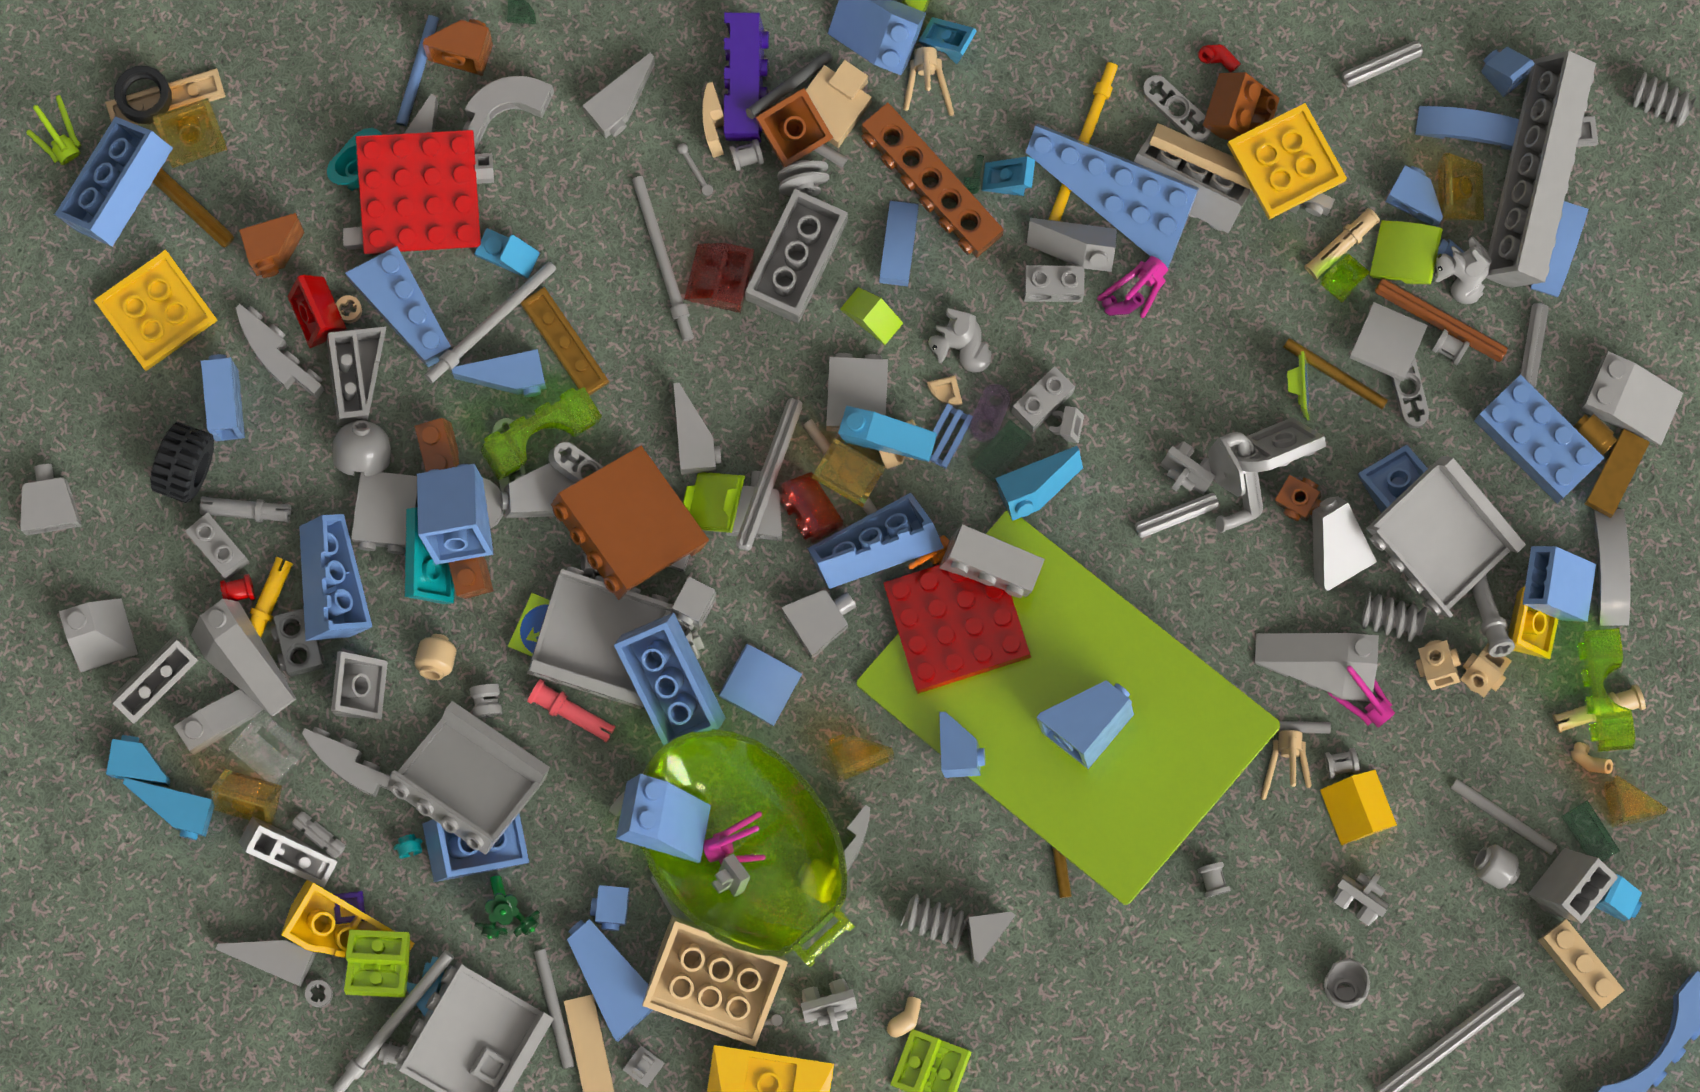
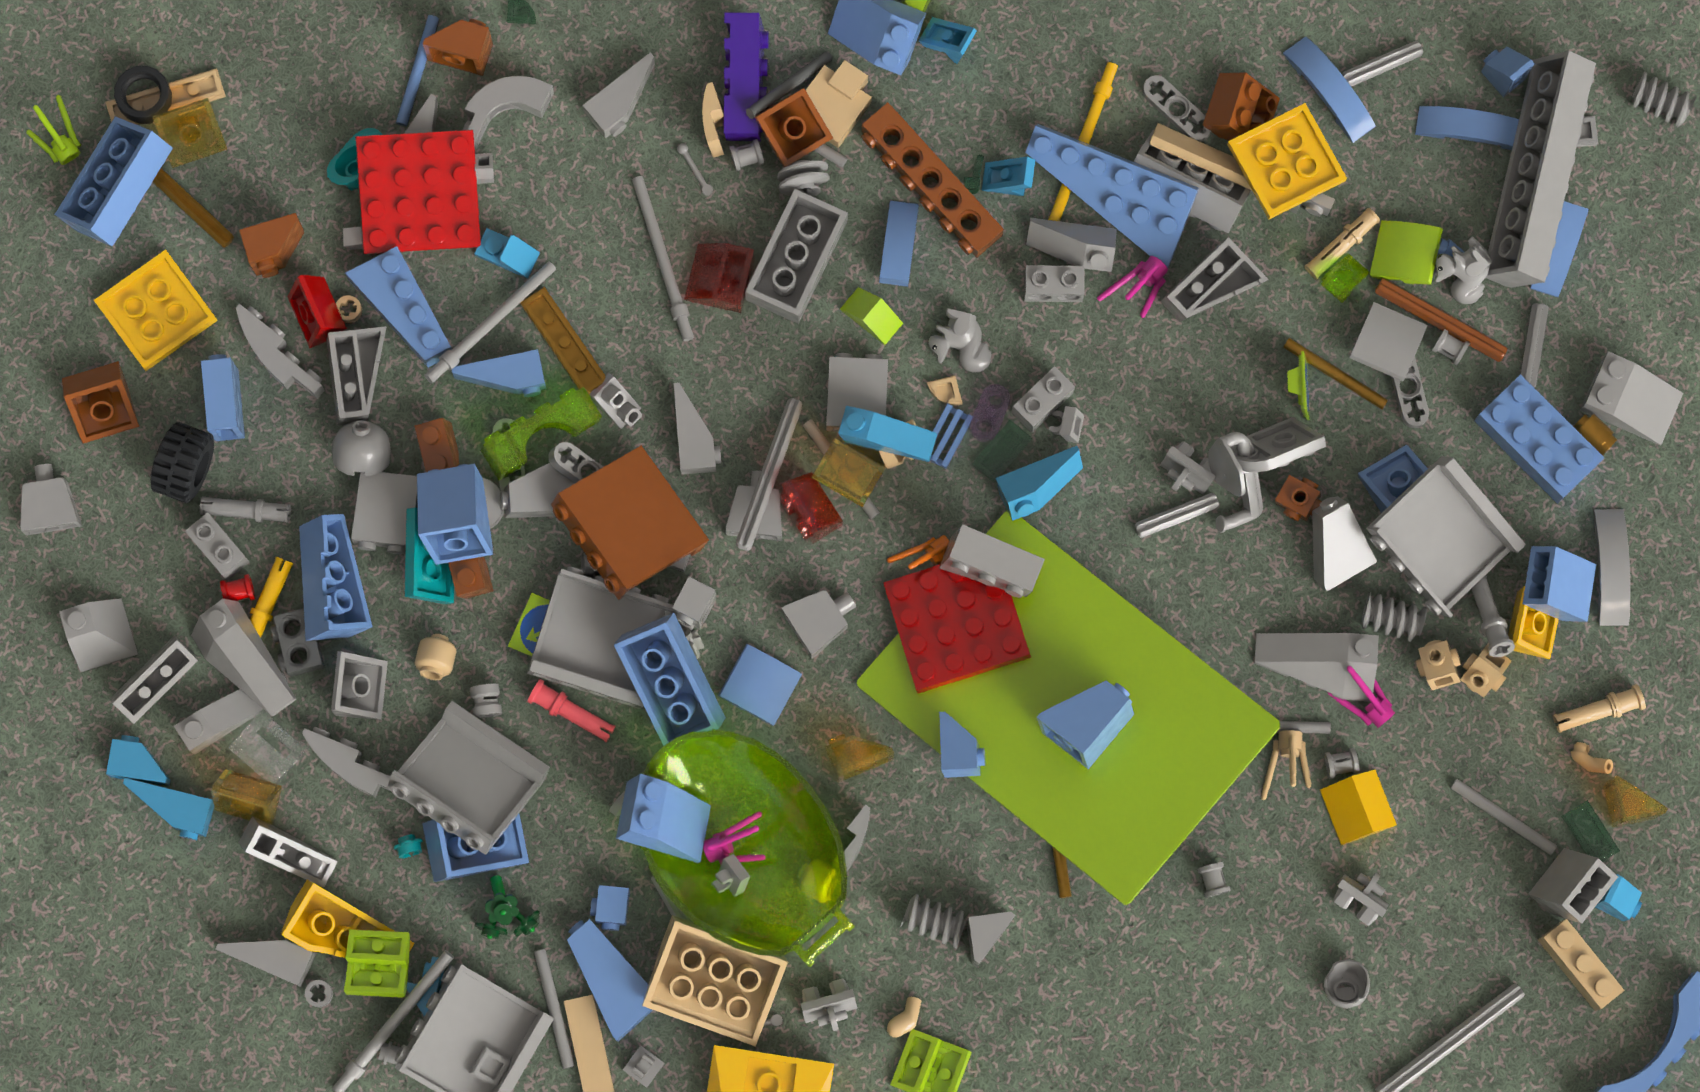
light grey axle [292,812,346,859] -> none
dark purple tile [333,891,365,924] -> none
lime piece [683,472,745,533] -> none
medium blue wedge [807,493,944,589] -> none
tan plant [903,47,954,116] -> none
magenta arm [1101,292,1144,316] -> none
red arm [1198,44,1241,73] -> none
medium blue slope [1385,165,1443,227] -> none
clear yellow slope [1437,153,1484,221] -> none
light grey head [1474,844,1520,889] -> none
clear neon green arch [1577,628,1636,752] -> none
pearl gold tile [1585,429,1650,518] -> none
none -> dark orange slope [62,361,139,444]
none -> light grey hips [589,373,642,429]
none -> light grey wedge [1160,237,1269,322]
none -> medium blue slope [1283,37,1376,143]

